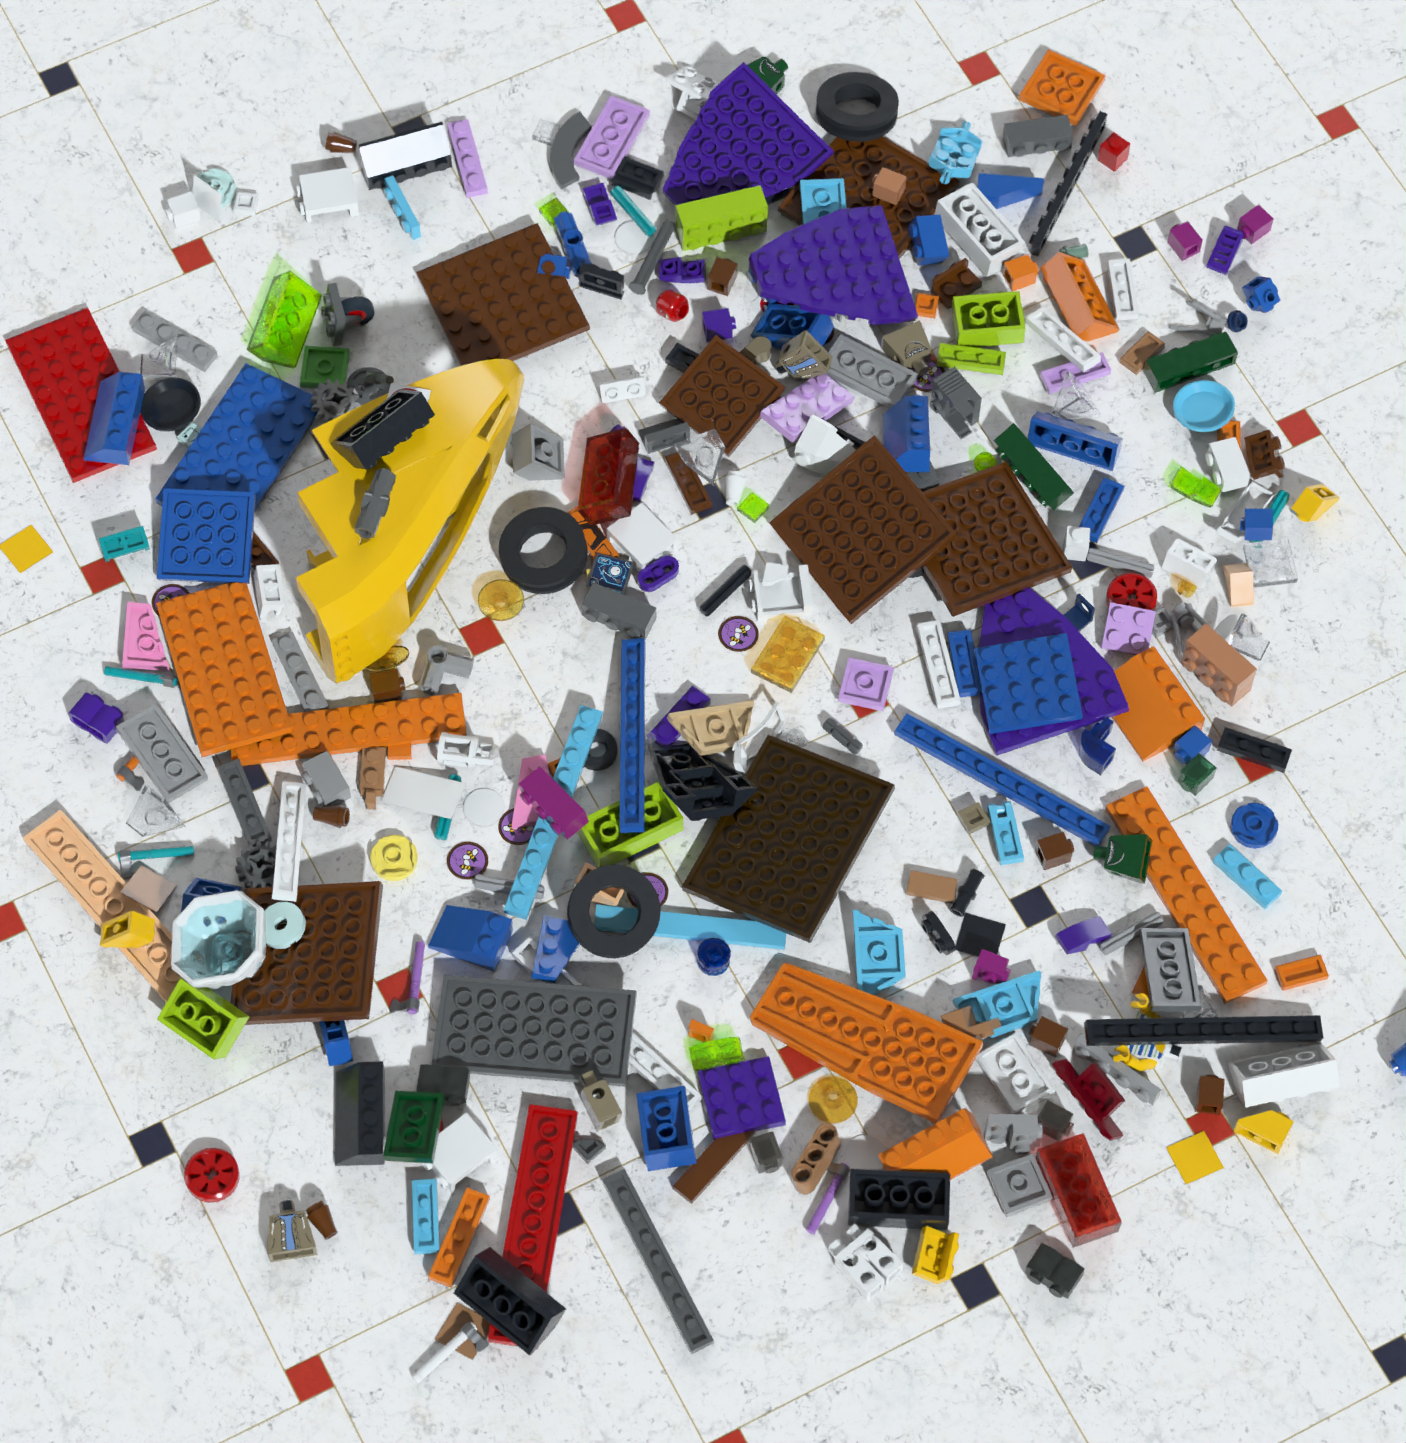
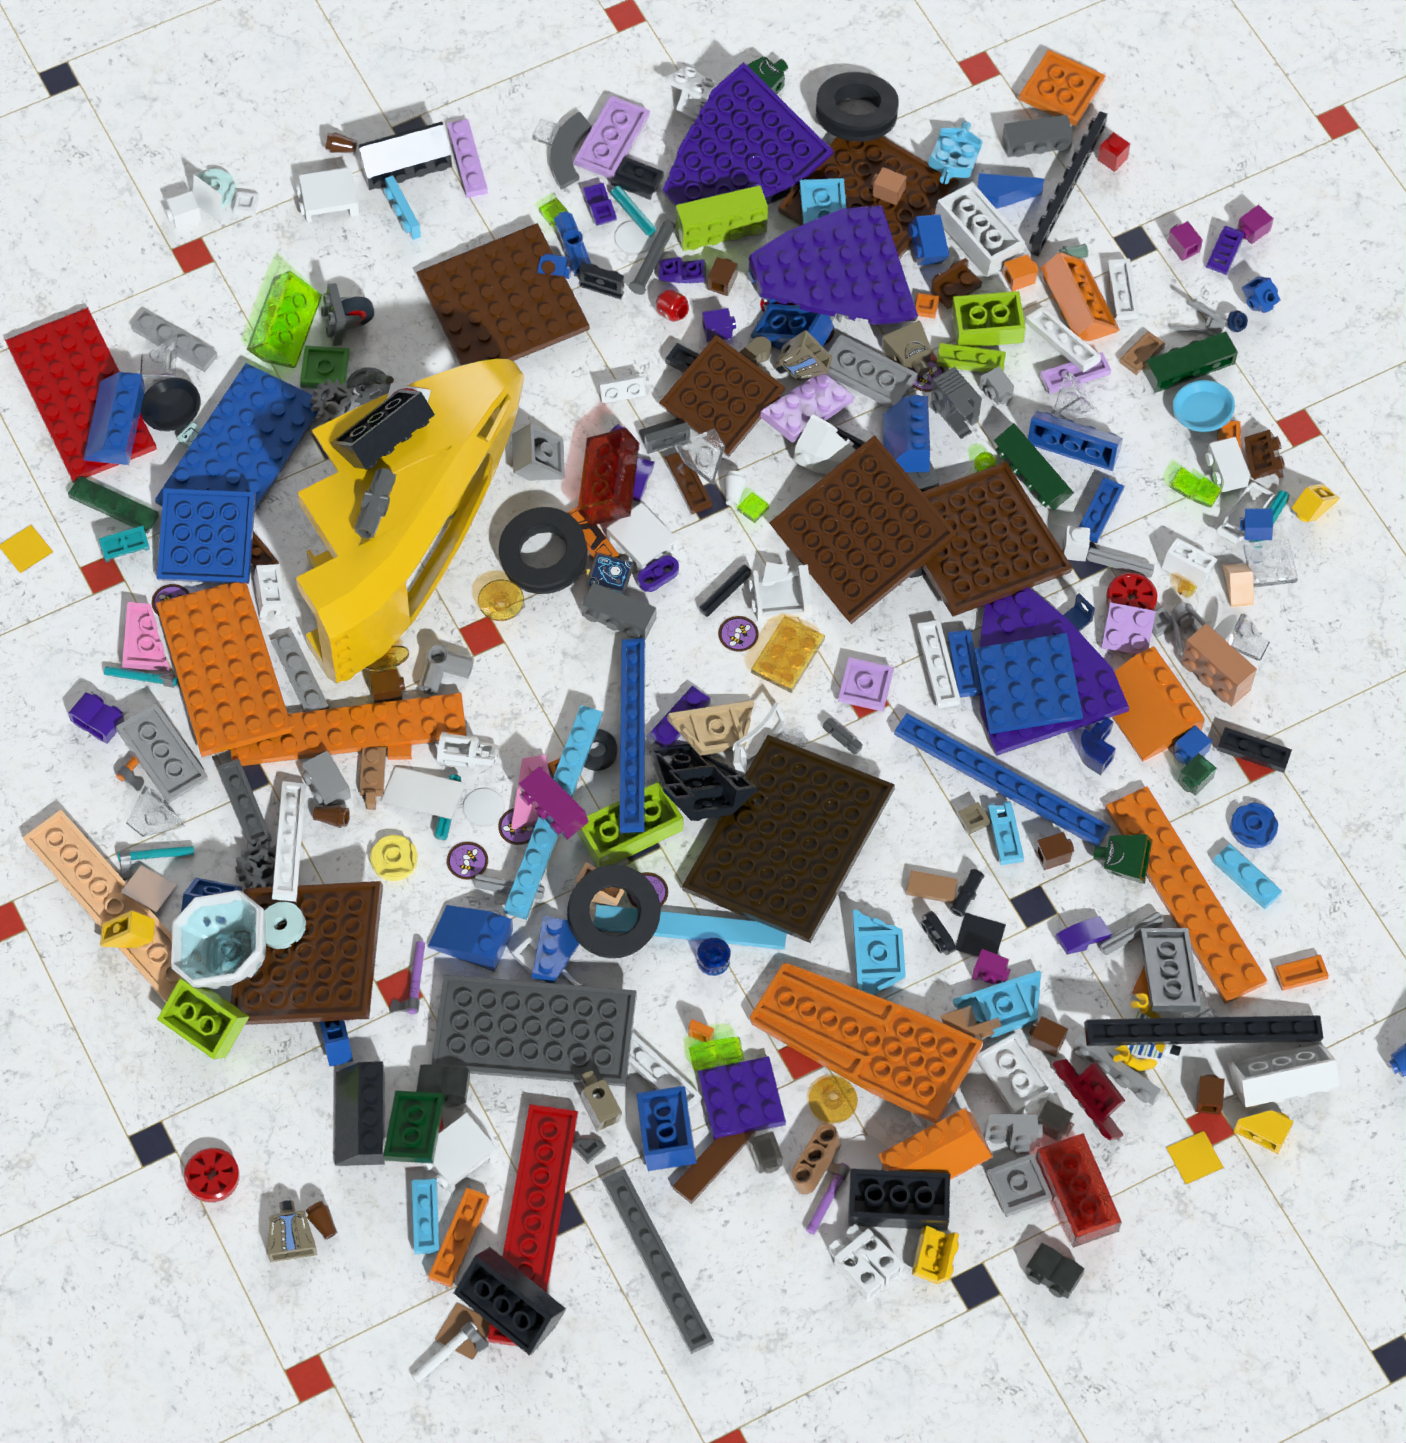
none -> clear green plate [68,476,159,534]
none -> light grey brick [979,366,1014,405]

